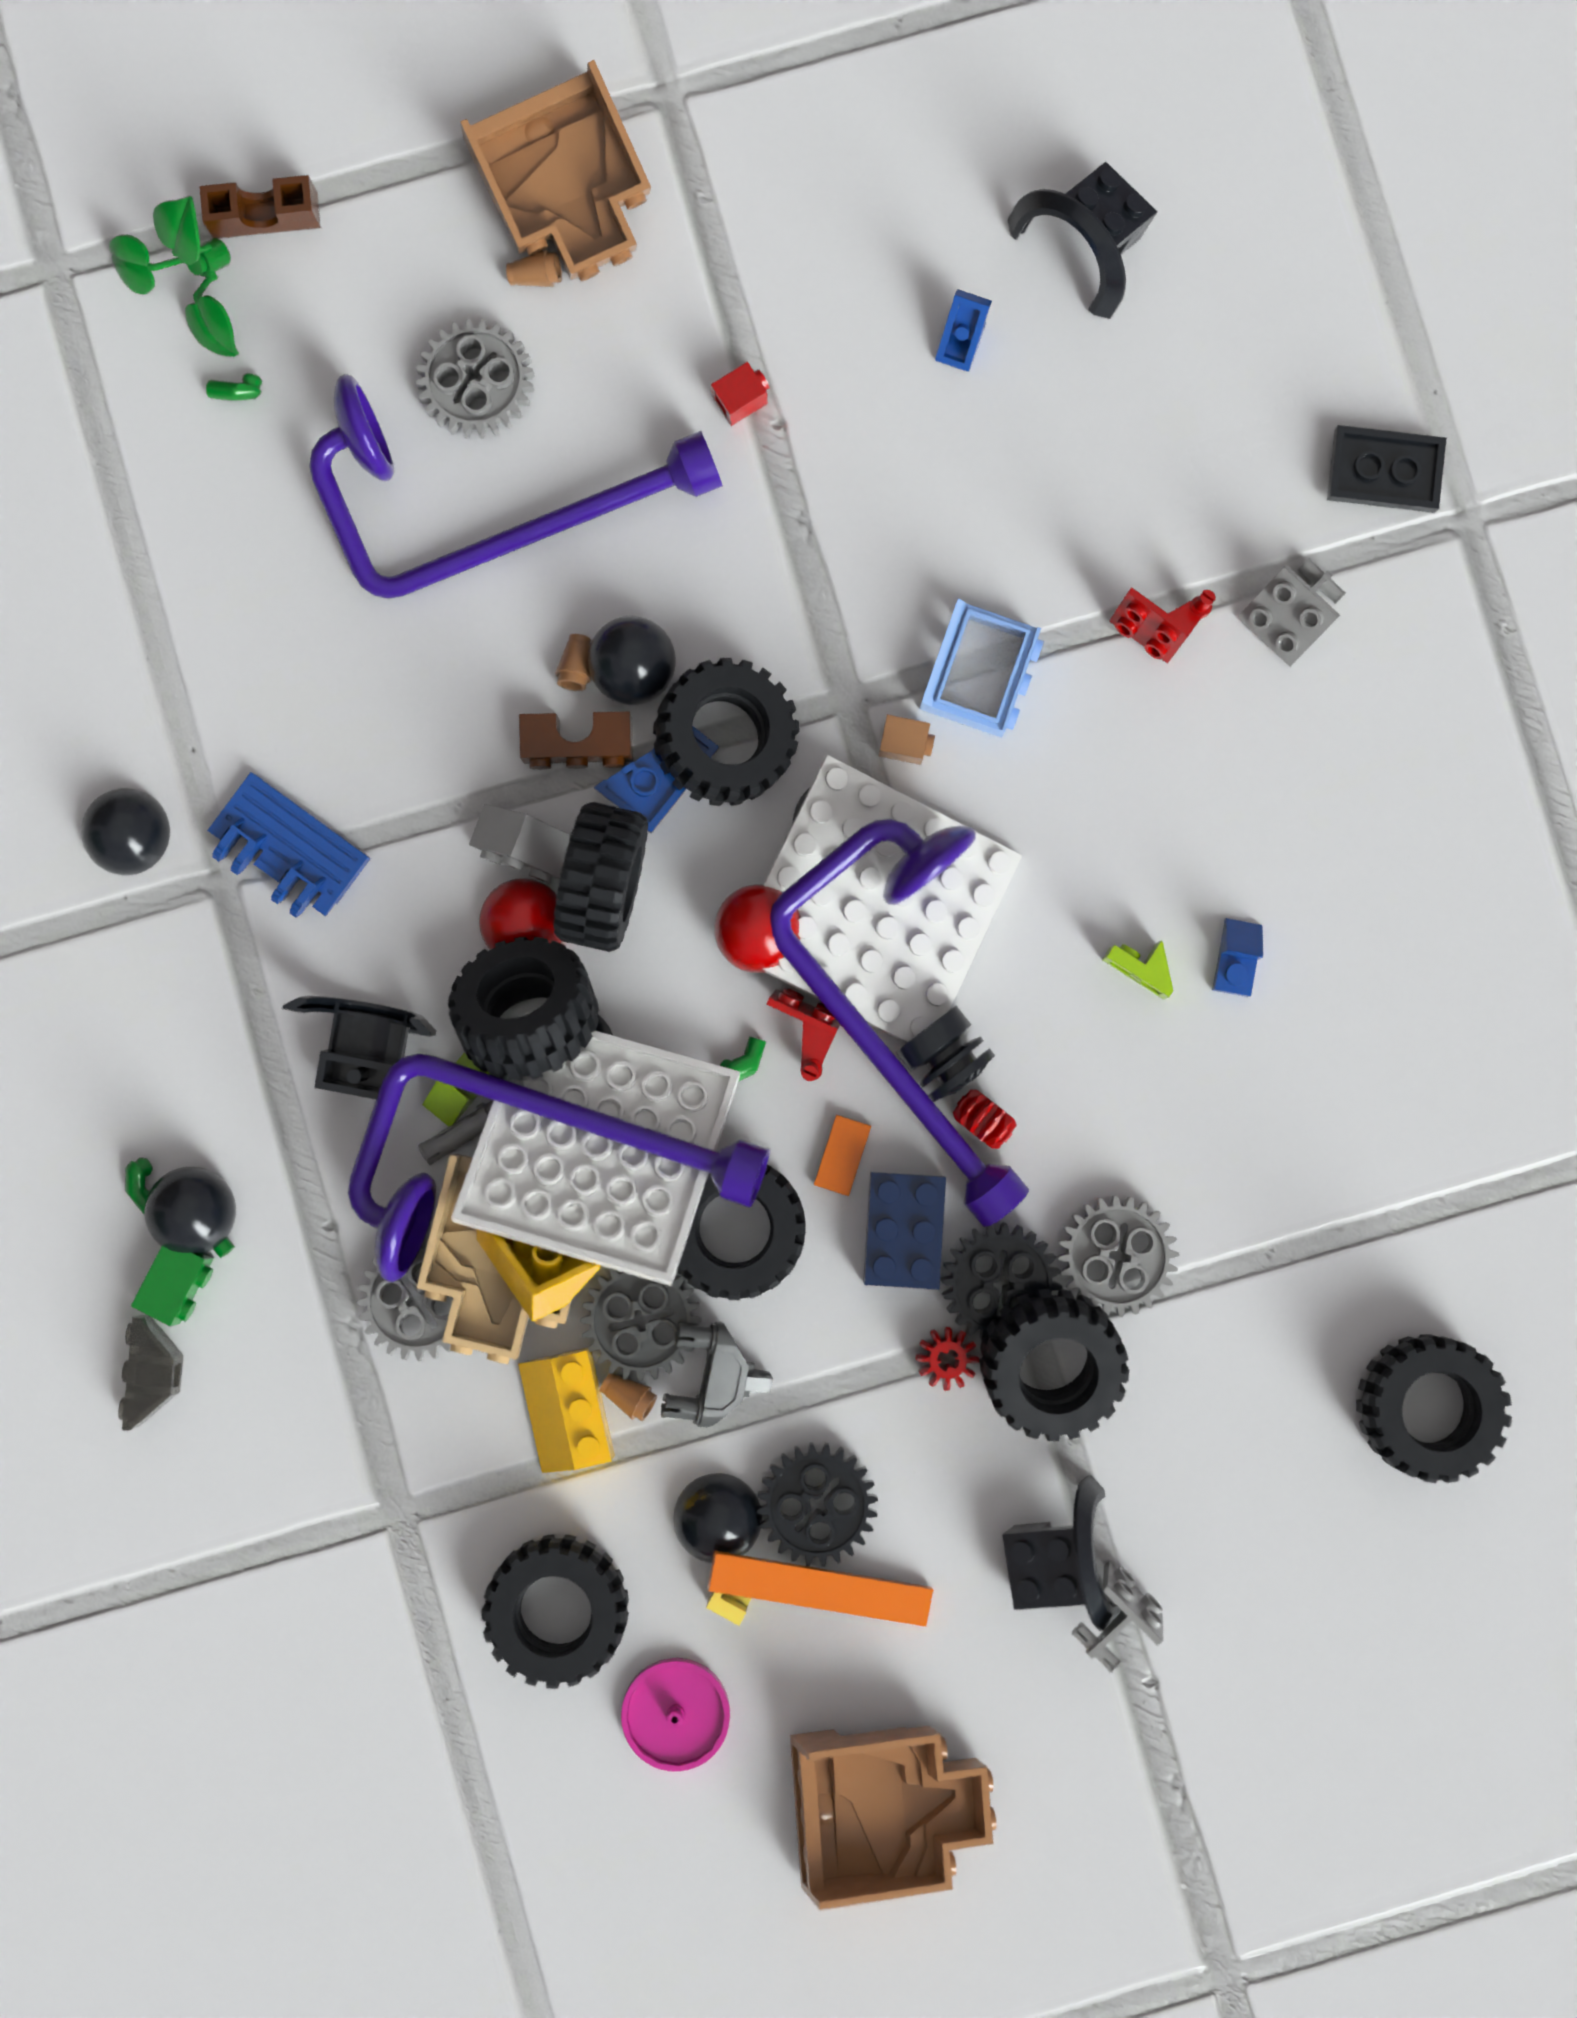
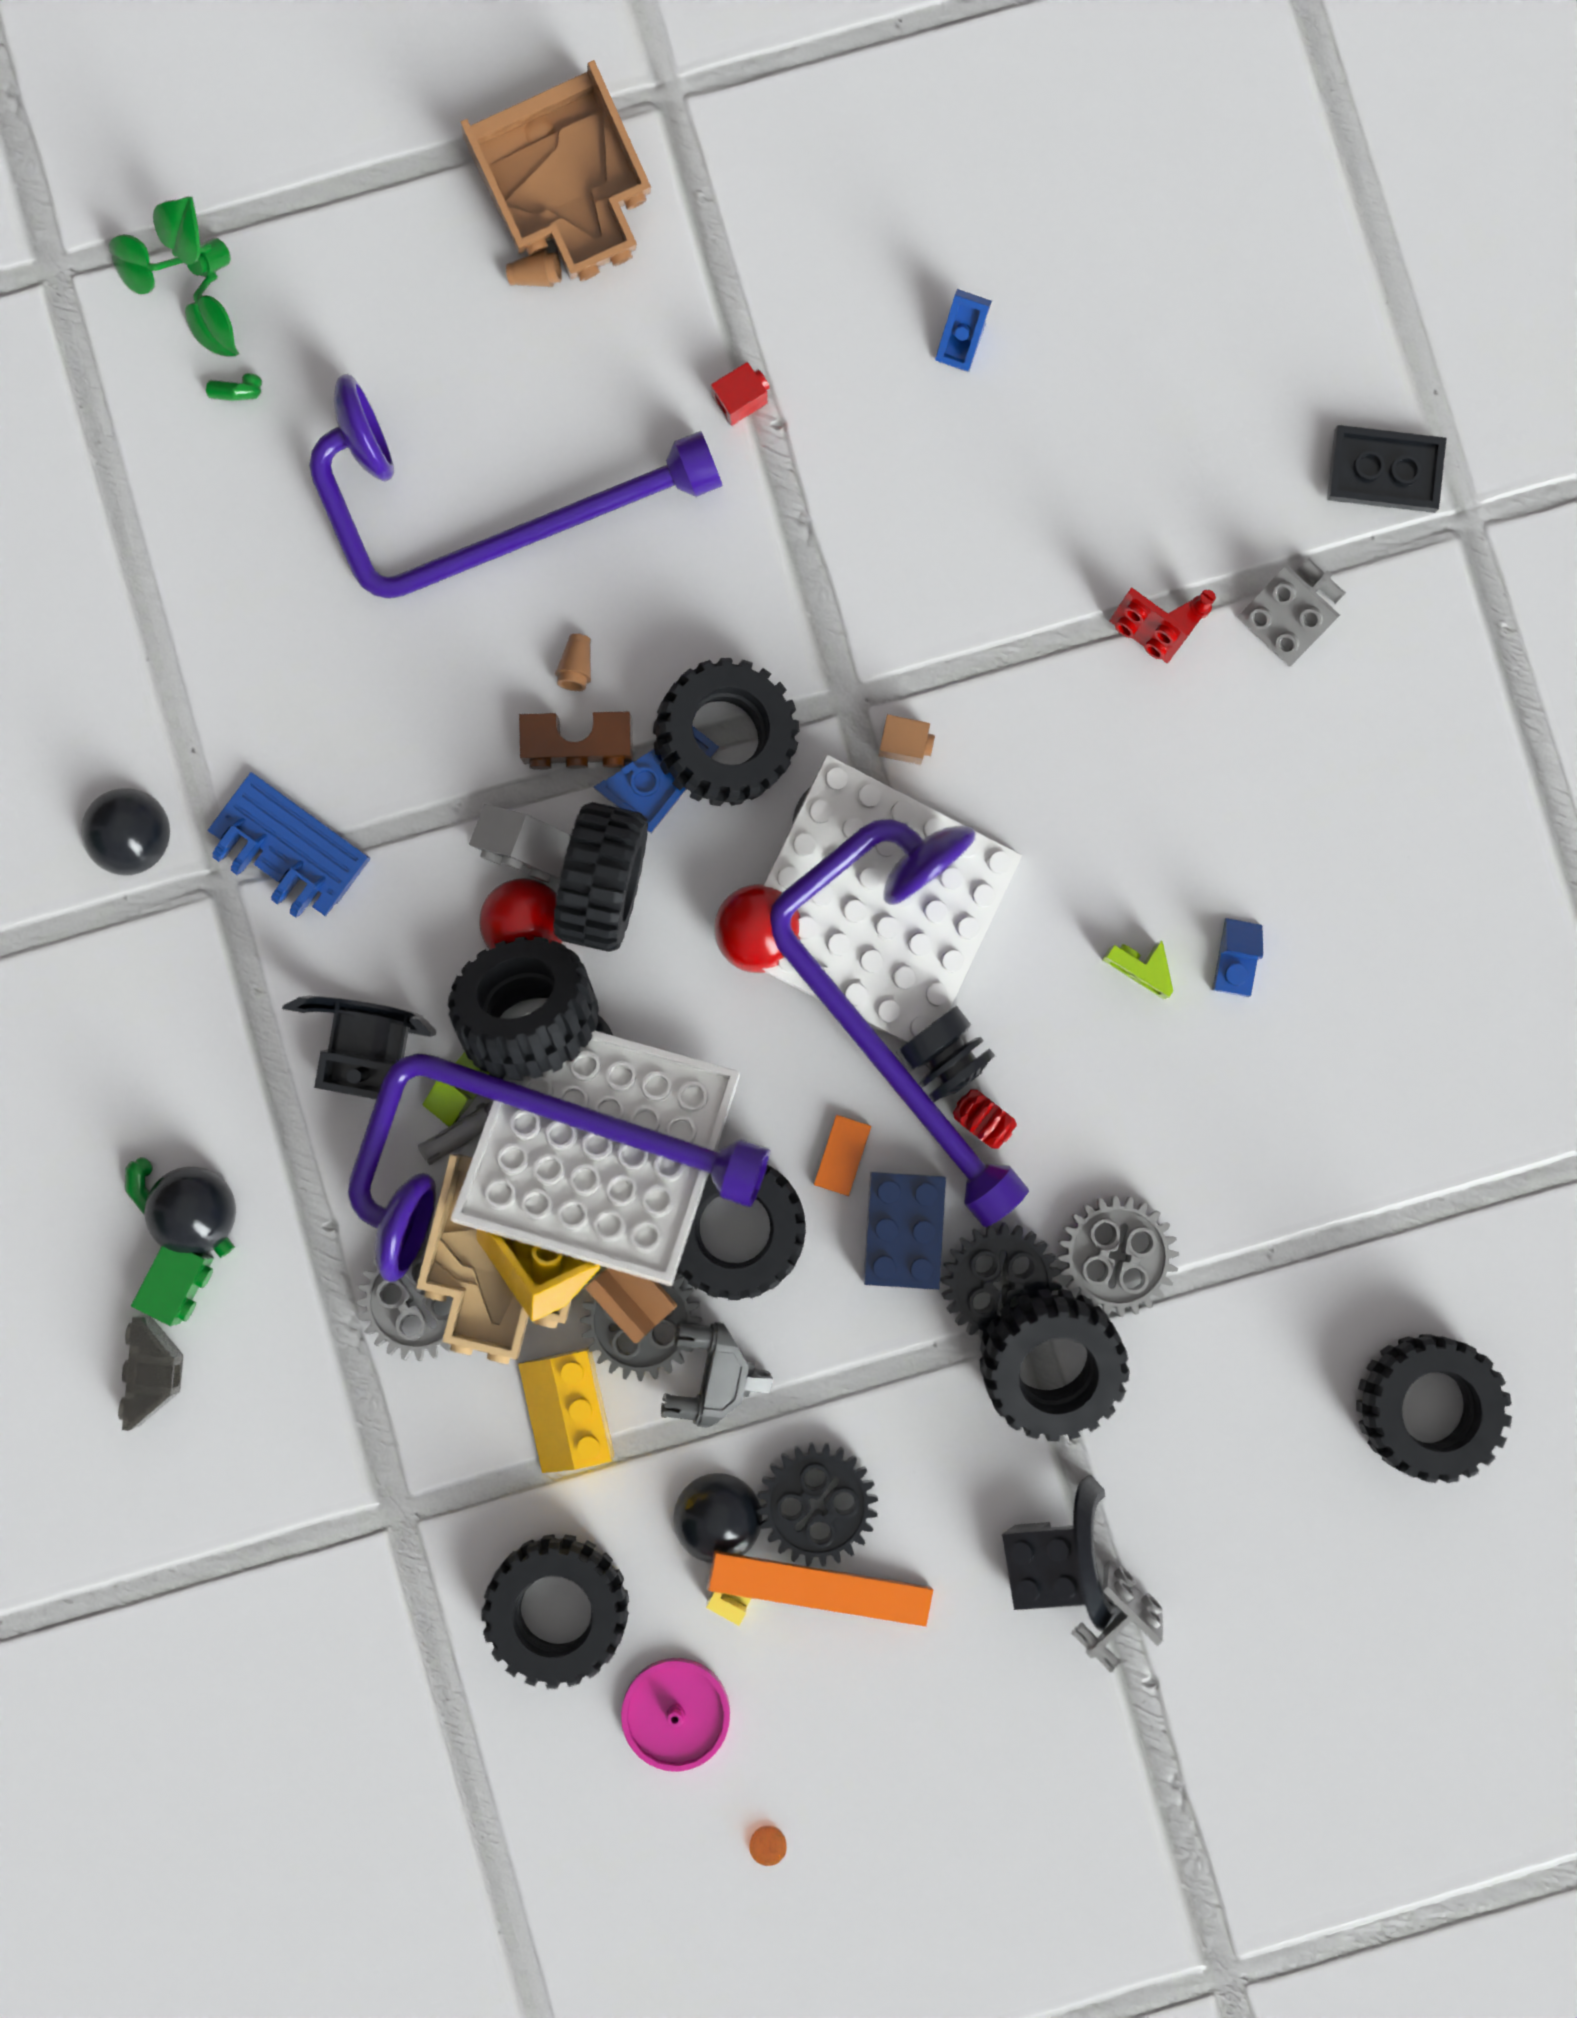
reddish brown arch [199,175,321,238] -> none
light grey gear [415,318,535,439] -> none
black piece [588,616,676,705] -> none
medium nougat cone [600,1373,657,1421] -> none
green arm [719,1036,766,1082] -> none
red plate [766,987,840,1081] -> none
medium nougat panel [790,1726,997,1910] -> none
red gear [915,1326,979,1391] -> none
window [920,598,1044,738] -> none
black piece [1007,162,1158,319] -> none
none -> medium nougat panel [585,1268,677,1344]
none -> clear orange piece [749,1826,787,1866]

